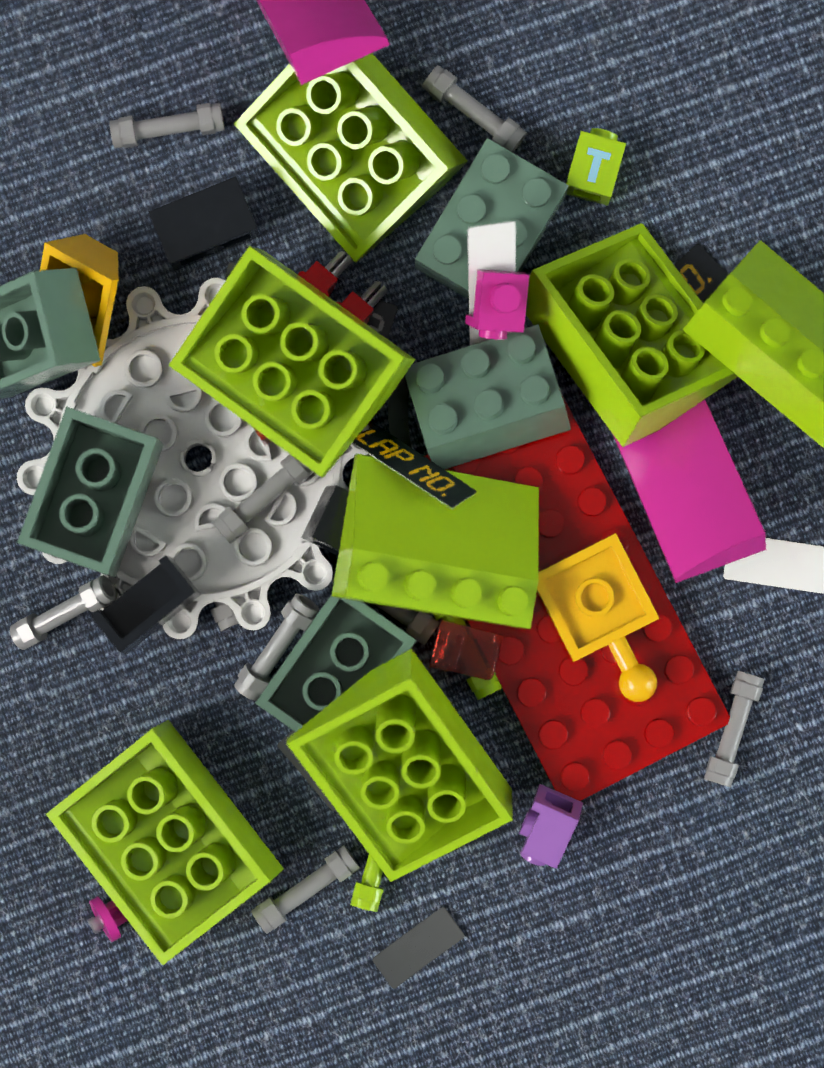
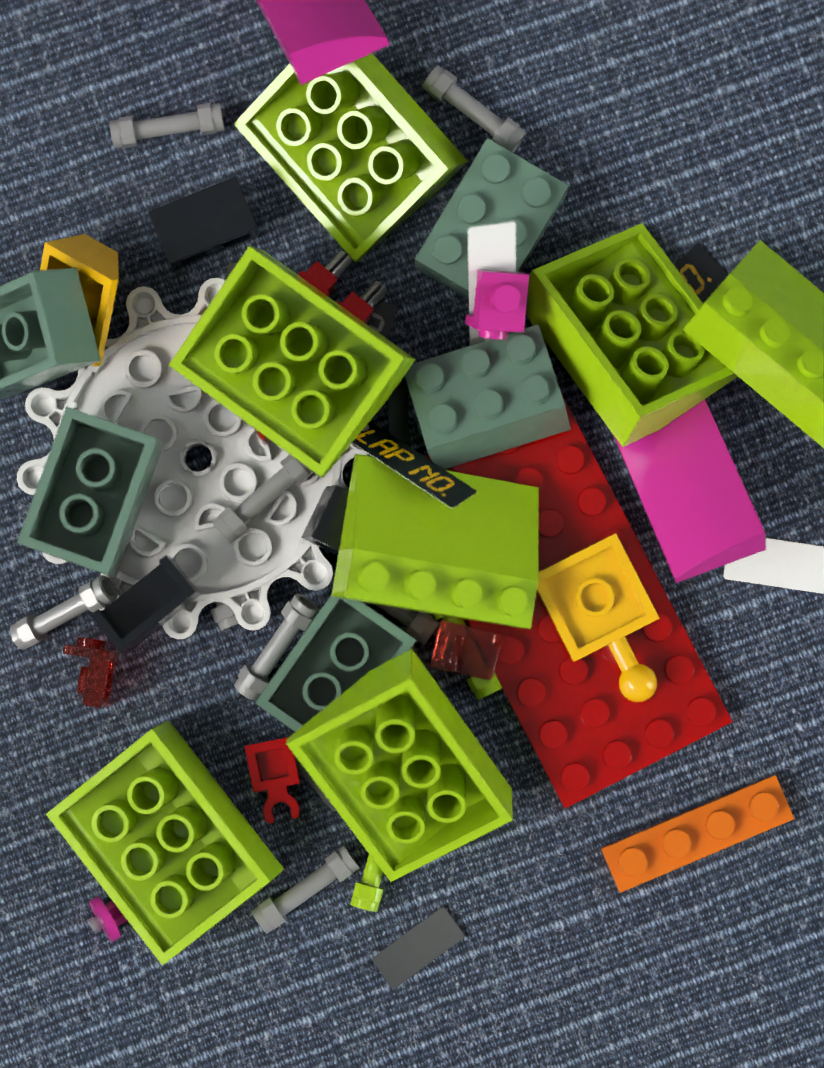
medium lavender brick [519,784,583,869] -> none
lime brick [566,128,626,206] -> none
light grey bar [704,671,765,788] -> none
none -> clear red bracket [63,637,117,708]
none -> red plate [244,737,301,824]
none -> orange plate [600,775,794,893]

